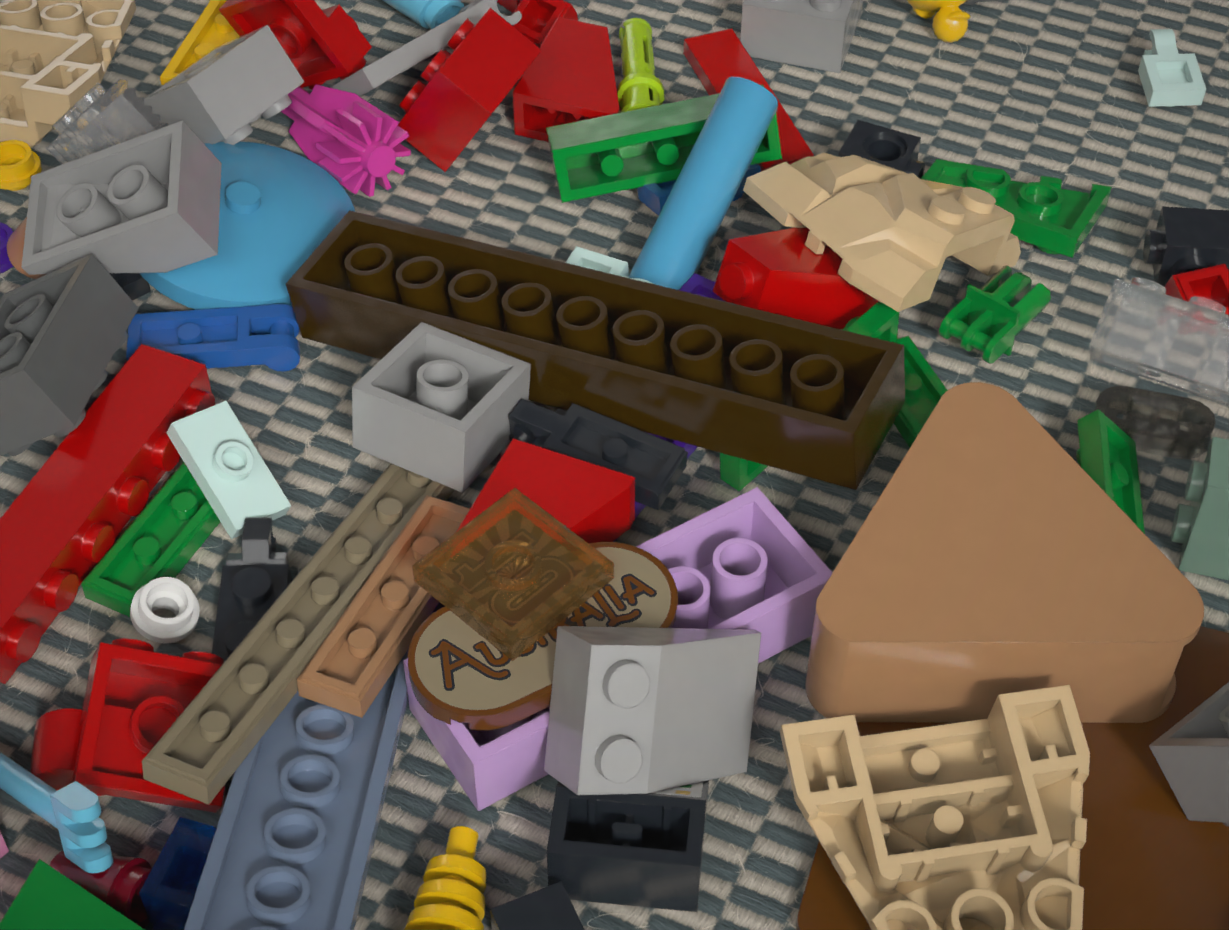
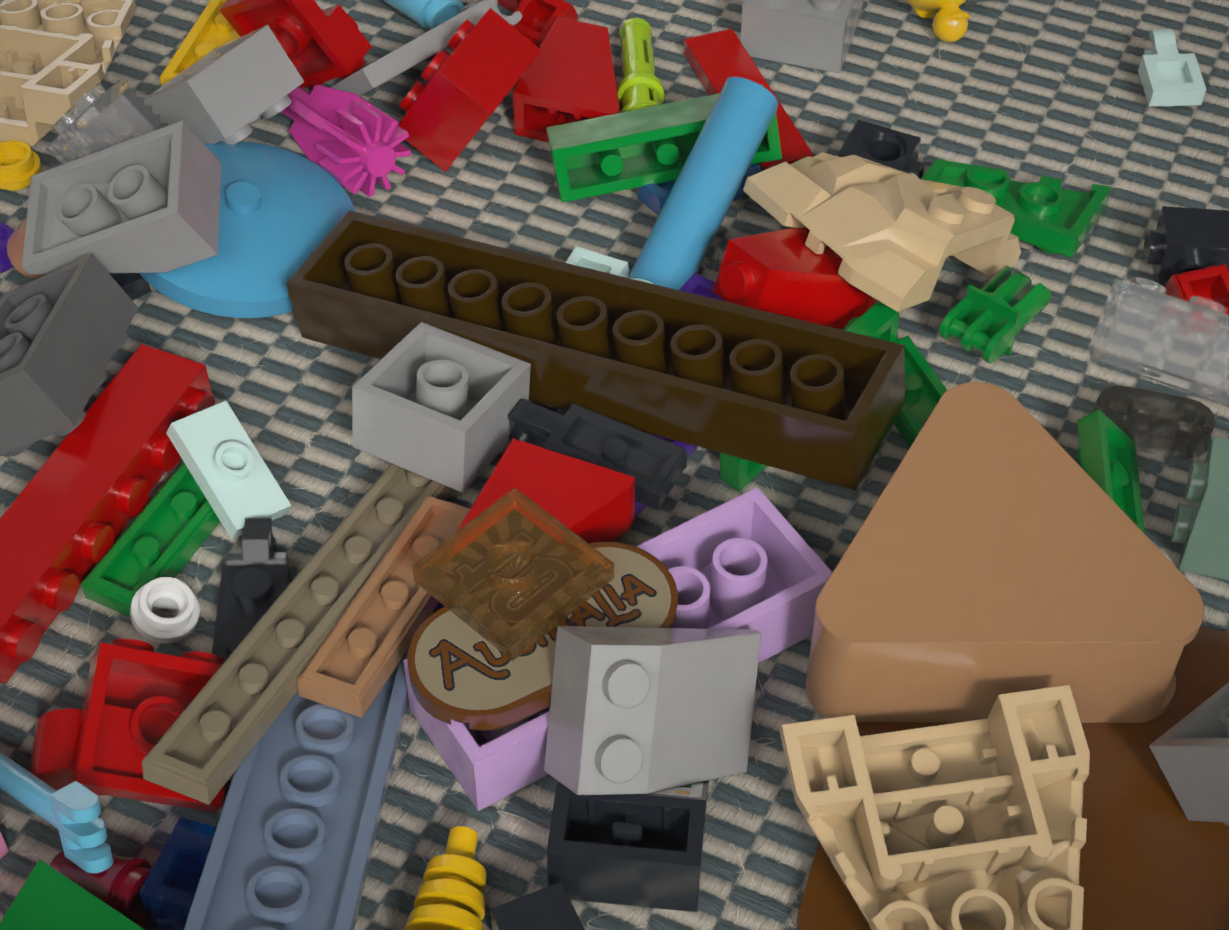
blue plate [126,304,300,372] -> none

